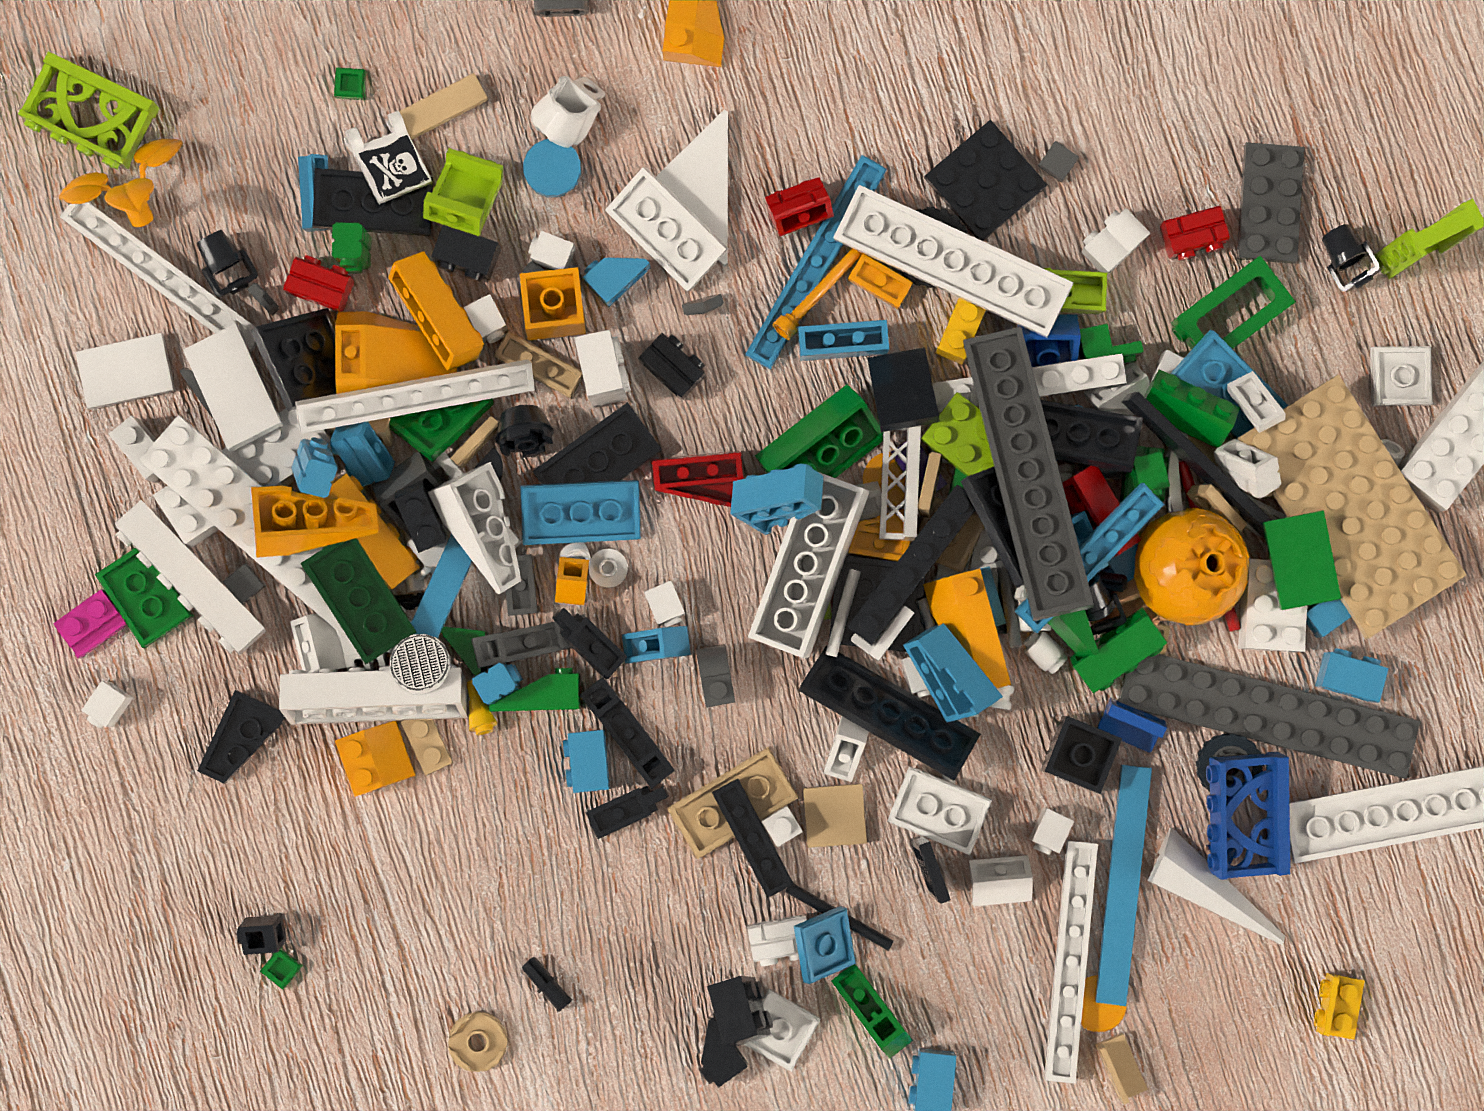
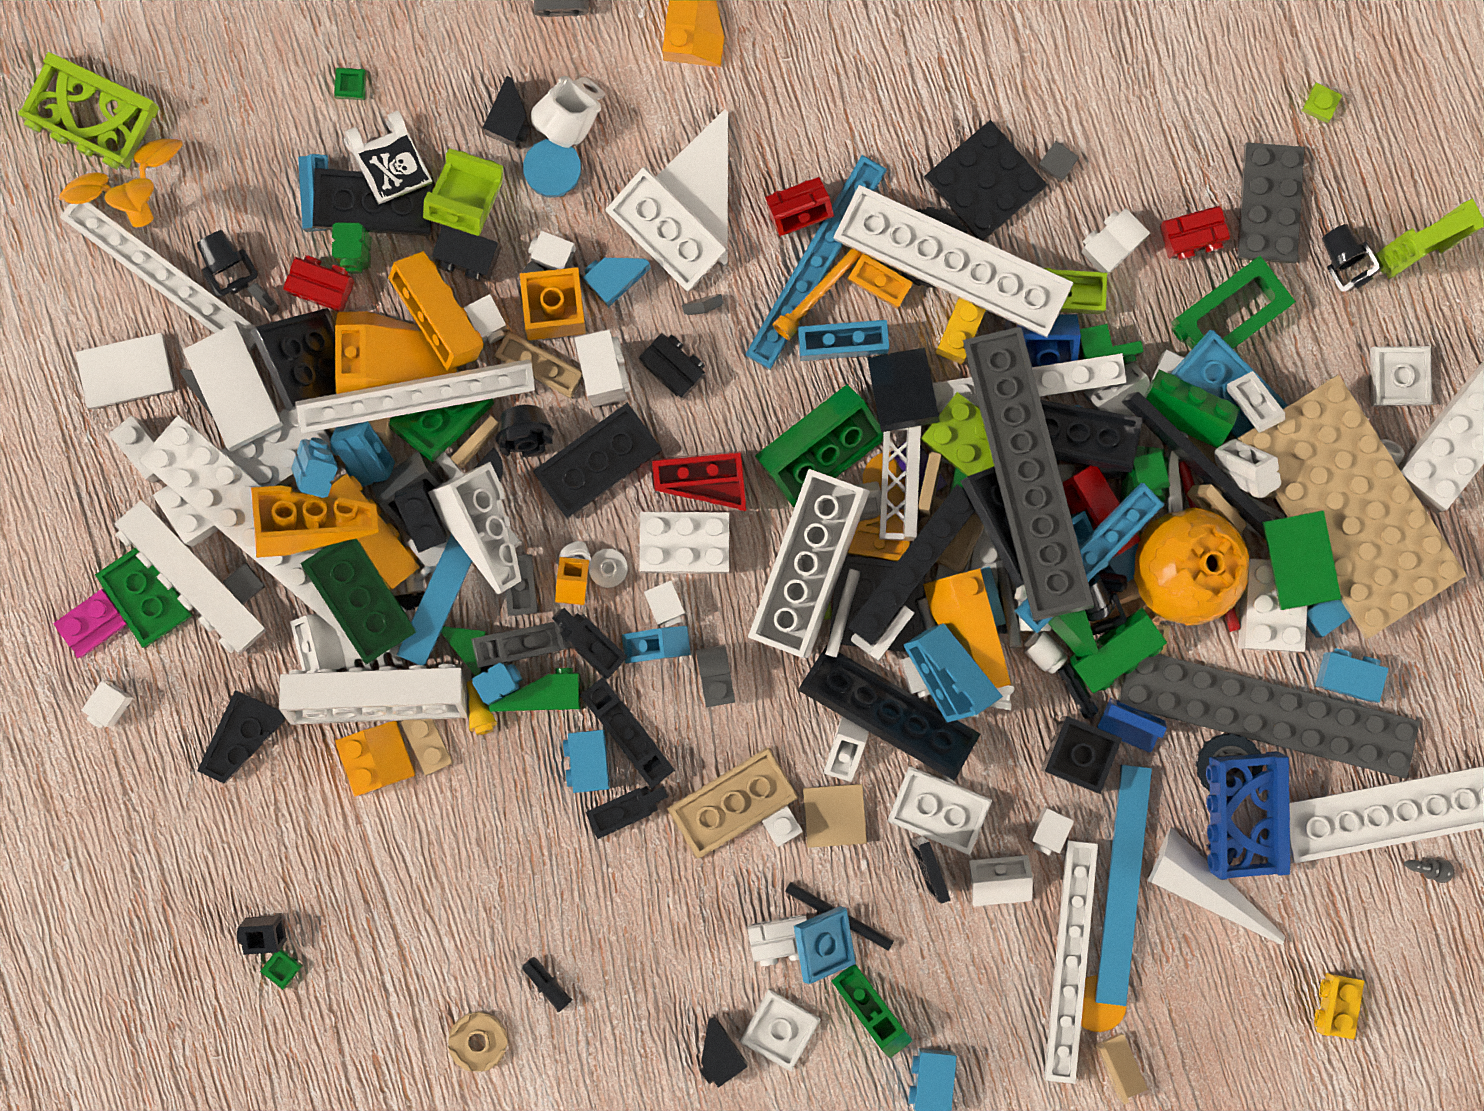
tile [390,634,451,694] -> none
tan tile [399,73,489,140] -> none
dark azure tile [520,480,641,545] -> none
black brick [707,976,773,1046] -> none
black tile [712,778,794,898] -> none
dark azure wedge [730,464,824,535] -> none
none -> black slope [482,76,531,149]
none -> white brick [640,512,729,574]
none -> black axle [1058,663,1098,719]
none -> lime plate [1301,82,1342,123]
none -> dark grey bar [1404,858,1454,883]

